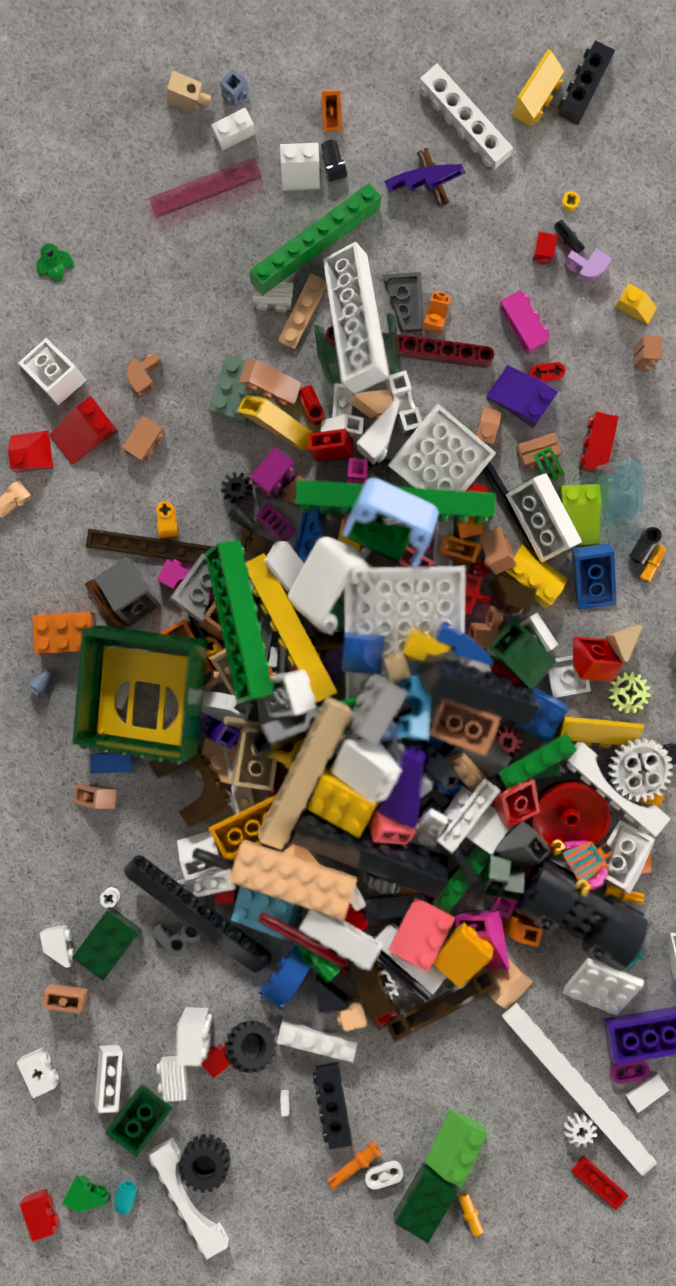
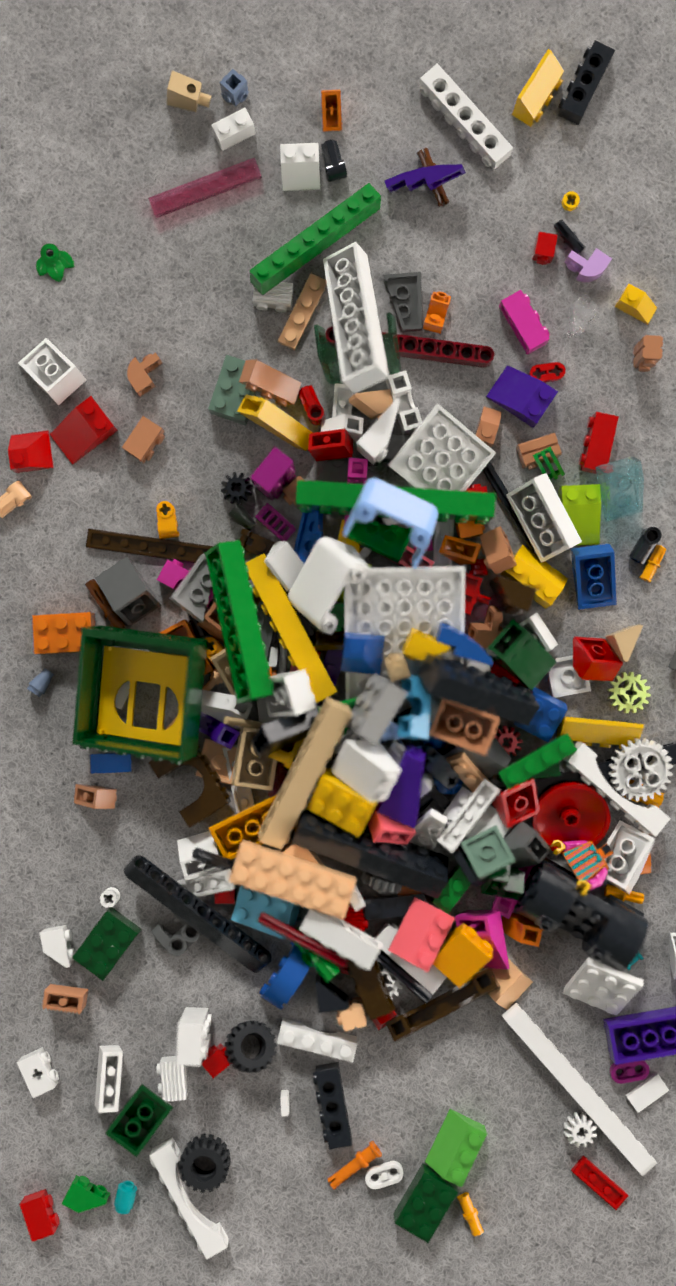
none -> sand green plate [461,825,515,879]

